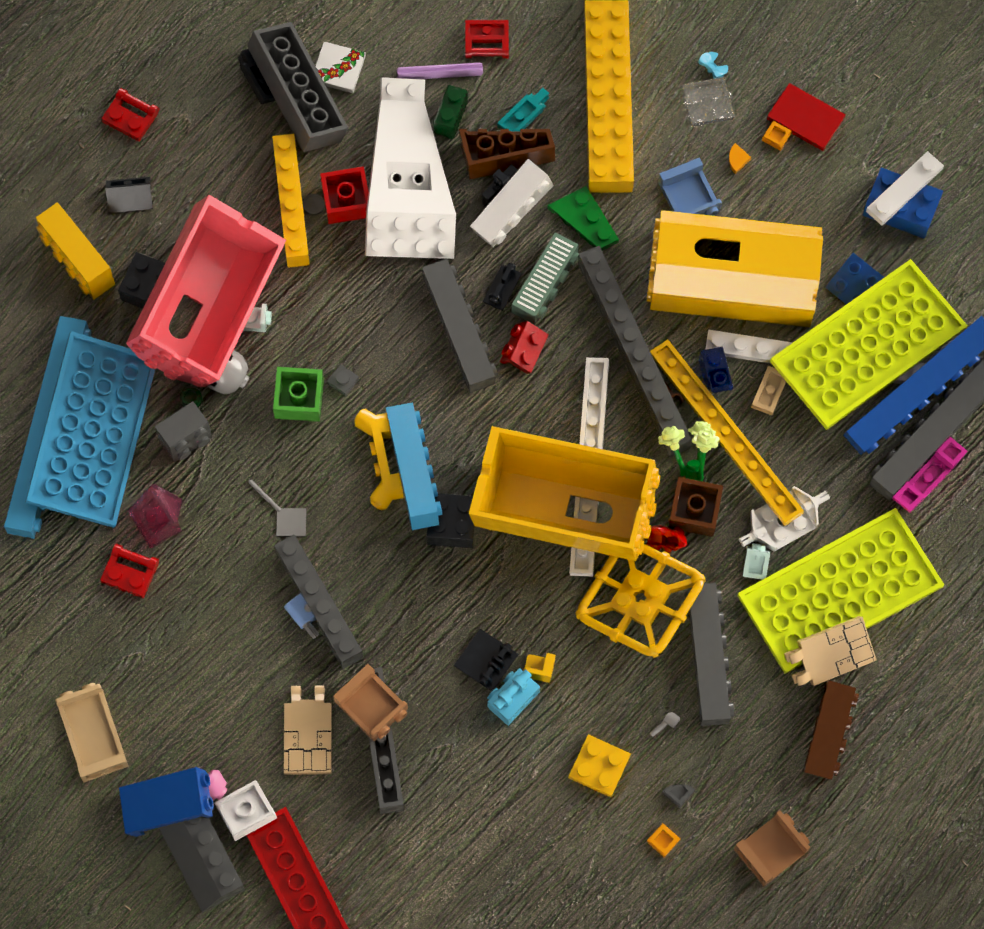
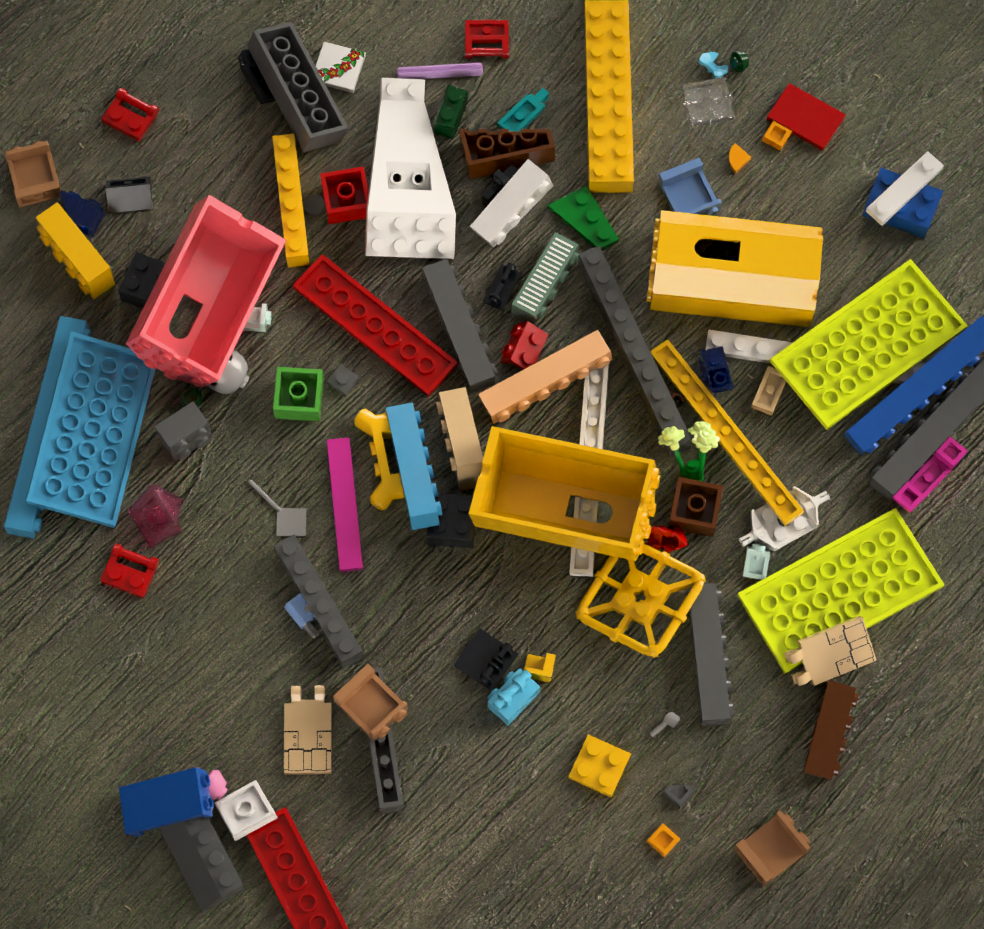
tan panel [55,683,129,782] -> none
blue hinge [825,253,884,304] -> none
none -> medium nougat panel [5,141,62,207]
none -> clear blue slope [60,190,104,237]
none -> red plate [293,254,458,397]
none -> dark pink tile [327,438,363,572]
none -> tan wedge [436,387,483,491]
none -> light nougat brick [478,330,613,424]
none -> dark green plate [730,51,749,73]

